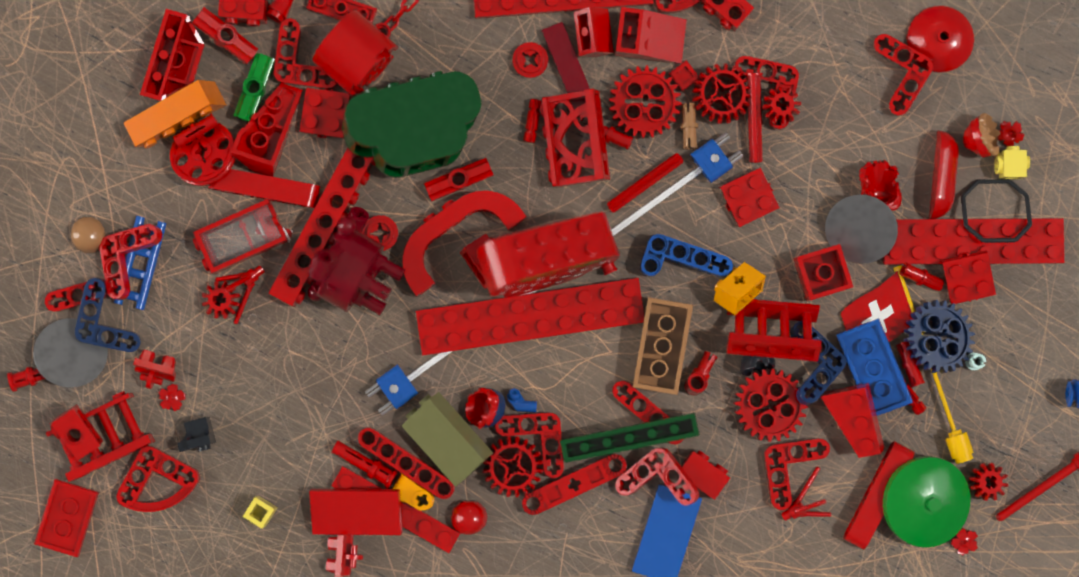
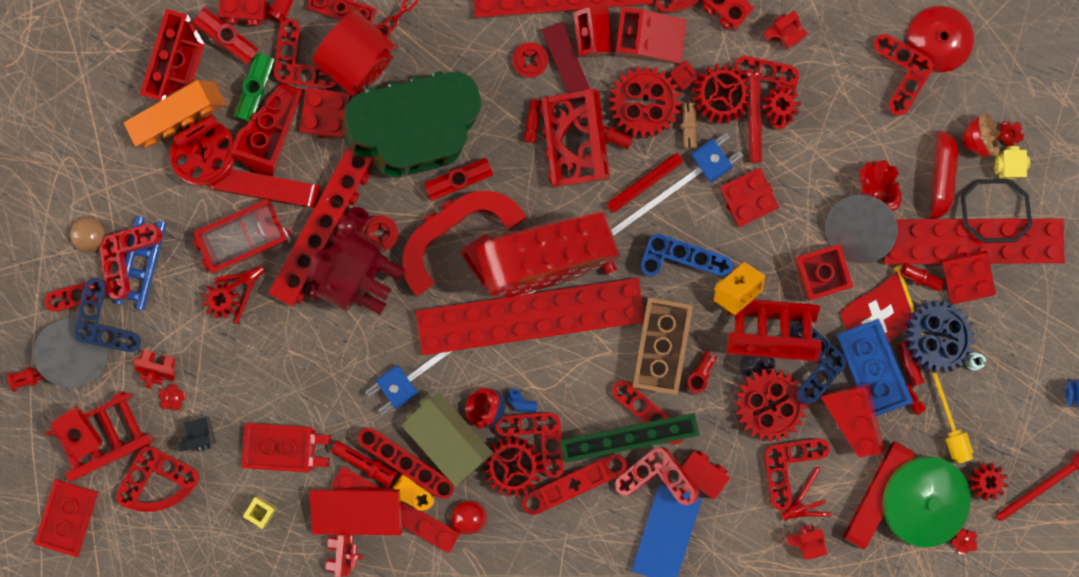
none -> red tile [241,423,332,473]
none -> red brick [762,10,808,51]
none -> red brick [785,524,828,561]

